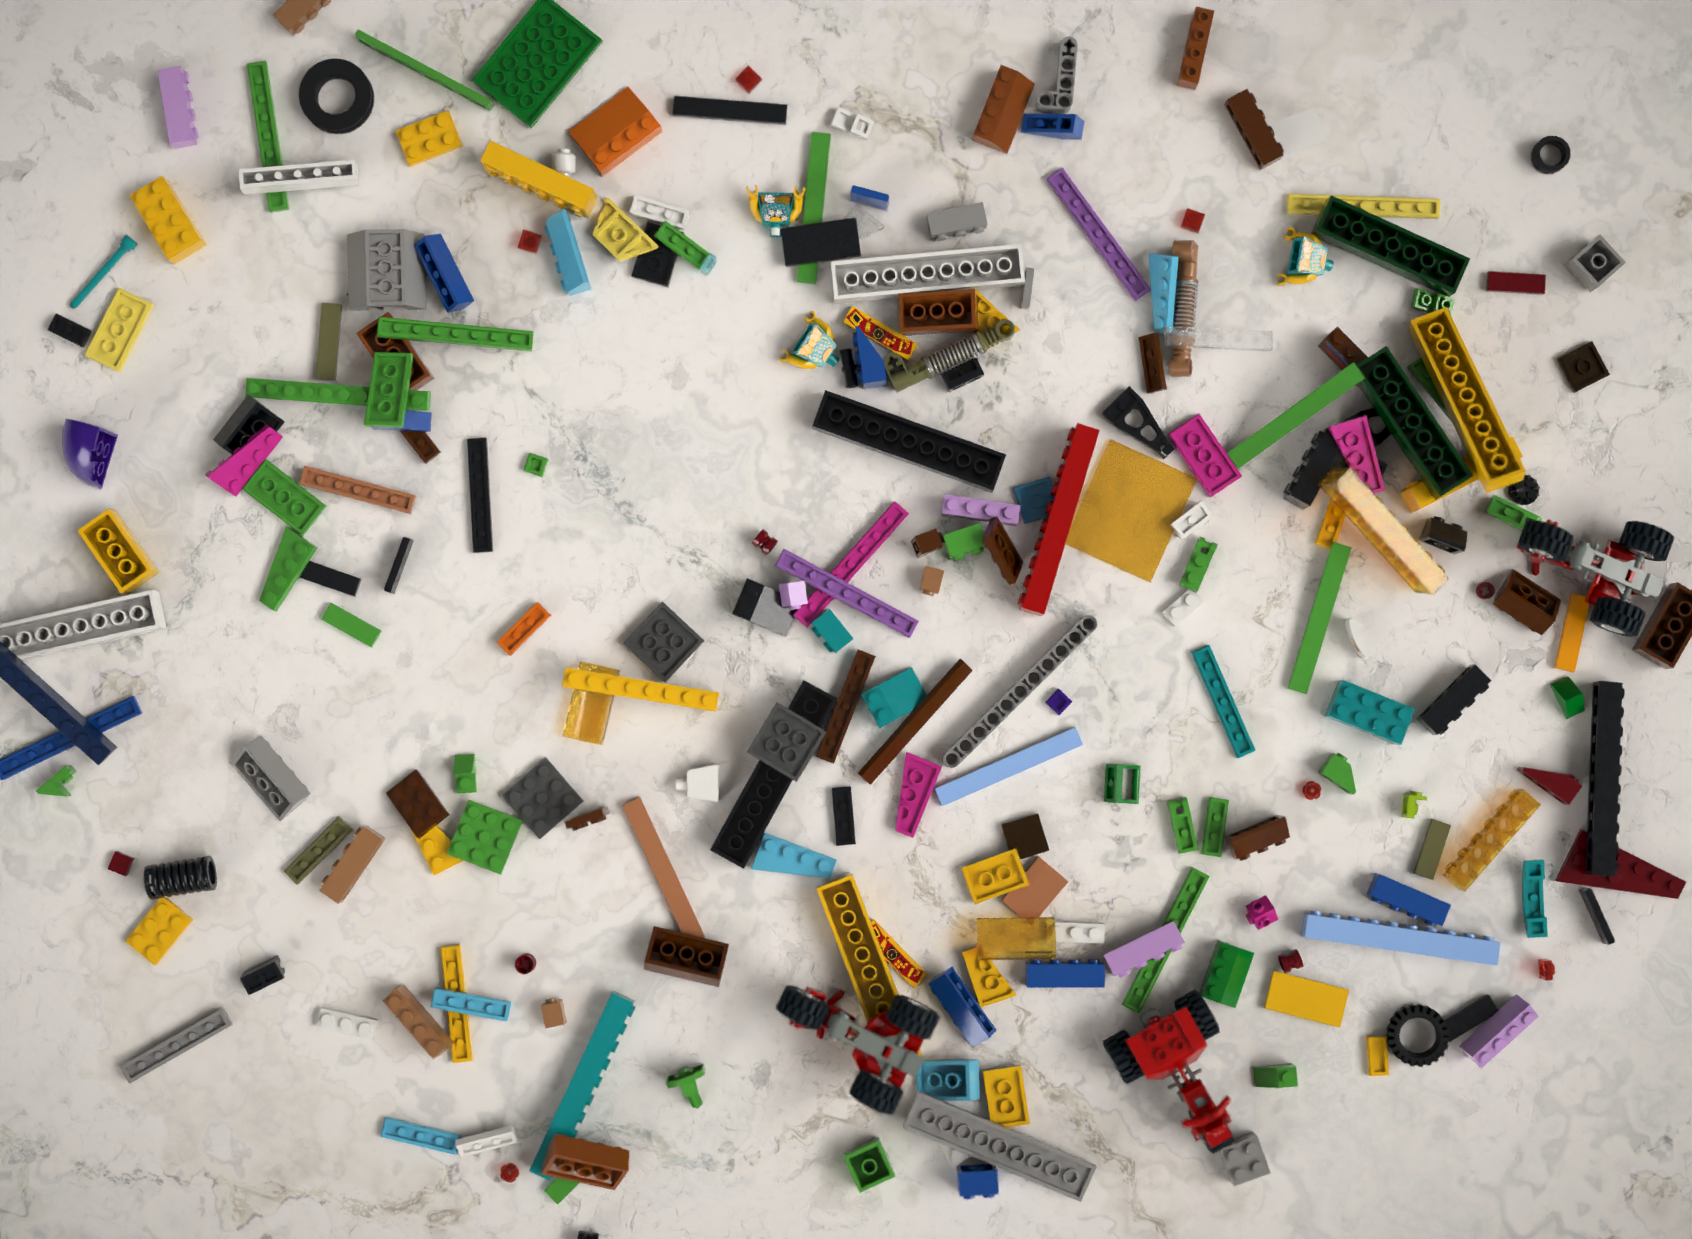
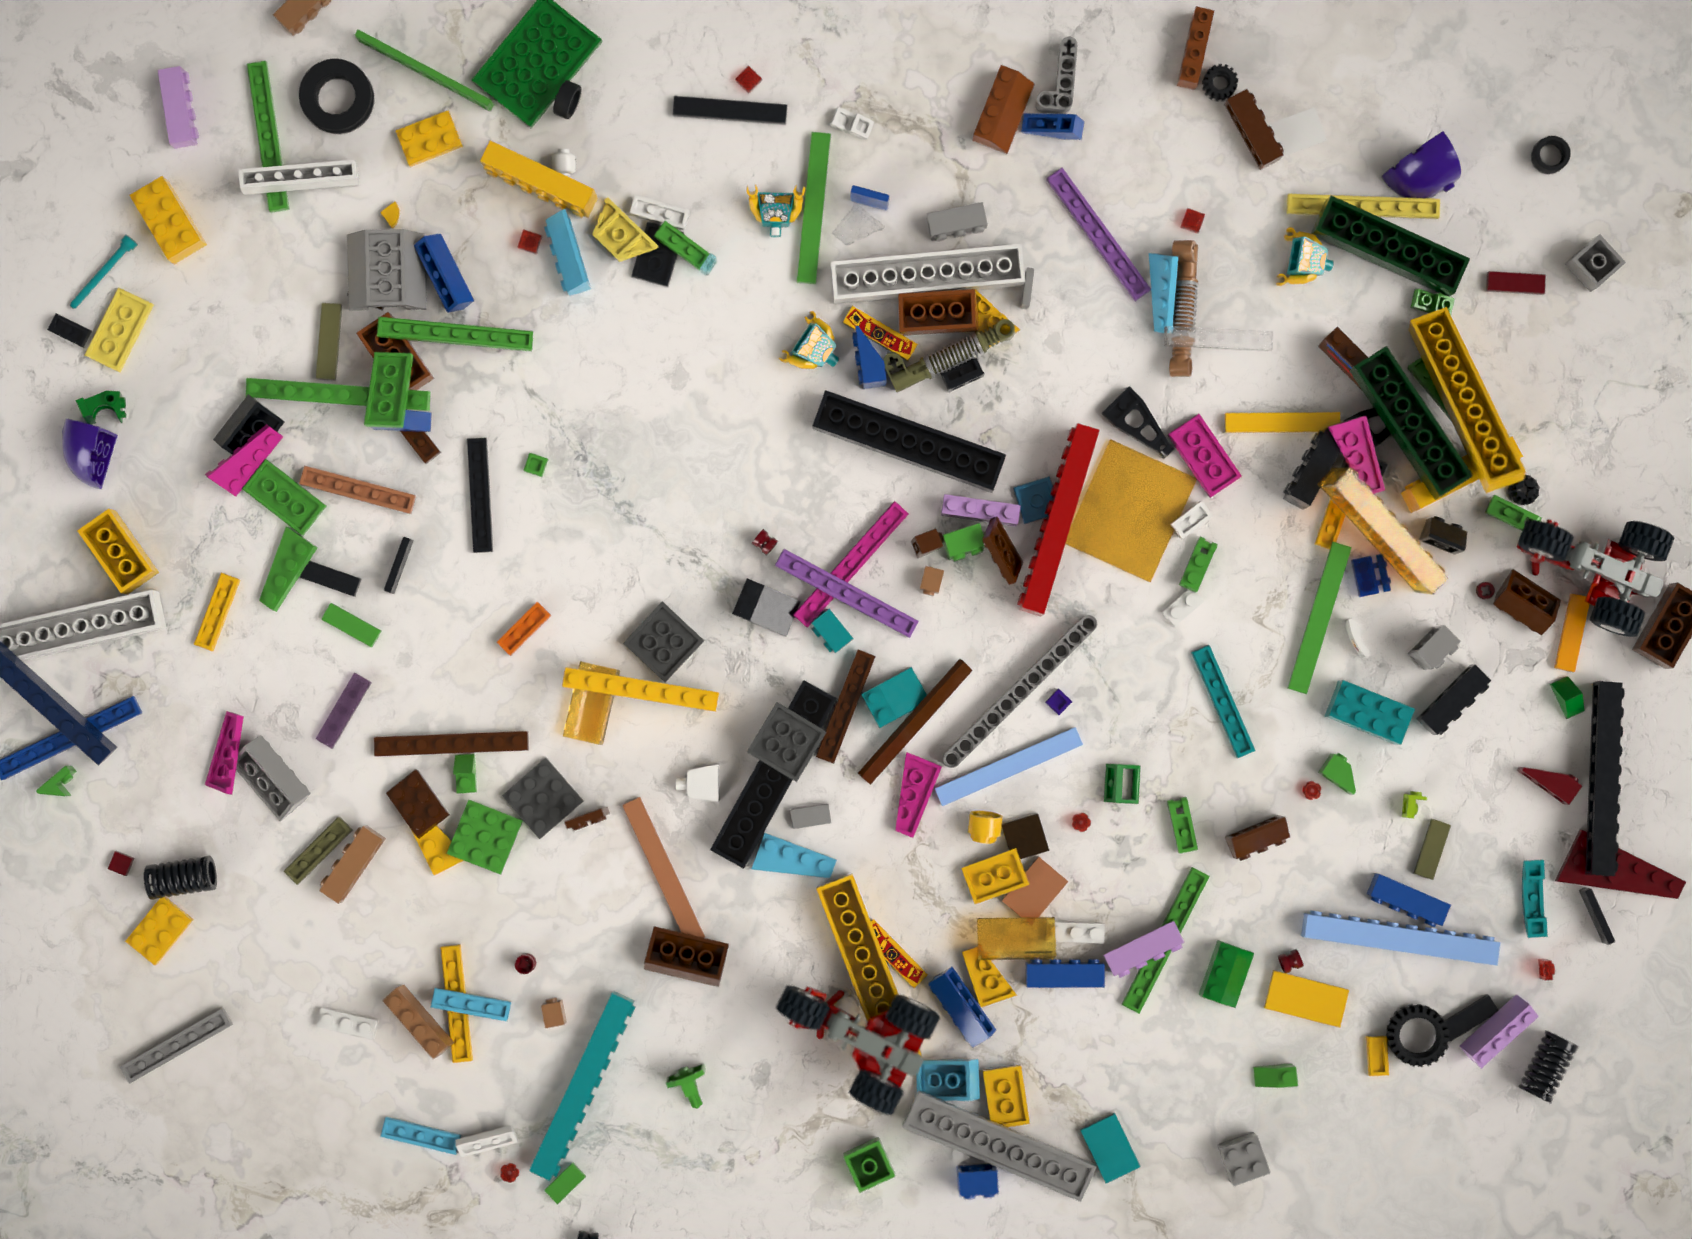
black hinge [240,956,285,995] -> none
dark orange slope [541,1134,629,1190] -> none
orange slope [568,87,663,177] -> none
brick [779,581,808,610] -> none
black tile [781,217,861,267] -> none
black tile [832,786,856,846] -> none
black pin [840,348,859,389] -> none
red piece [1103,989,1234,1154] -> none
reddish brown plate [1138,333,1167,393] -> none
bright green tile [1201,797,1229,857] -> none
bright green tile [1227,362,1365,468] -> none
dark pink brick [1245,895,1278,930] -> none
clear yellow brick [1443,789,1541,892] -> none
dark brown tile [1557,341,1610,393] -> none
none -> green tile [75,391,127,425]
none -> yellow tile [194,573,240,651]
none -> dark pink wing [205,711,244,795]
none -> clear purple tile [316,673,372,749]
none -> reddish brown plate [374,731,529,756]
none -> yellow tile [380,201,400,228]
none -> black tyre [553,80,582,119]
none -> light grey tile [790,804,831,829]
none -> yellow piece [968,811,1003,844]
none -> clear red plate [1072,813,1091,832]
none -> teal tile [1080,1113,1141,1184]
none -> black tyre [1202,64,1238,101]
none -> yellow tile [1225,412,1340,433]
none -> clear blue plate [1351,554,1391,597]
none -> dark purple brick [1382,131,1461,198]
none -> light grey brick [1408,625,1461,670]
none -> black piece [1518,1030,1578,1104]

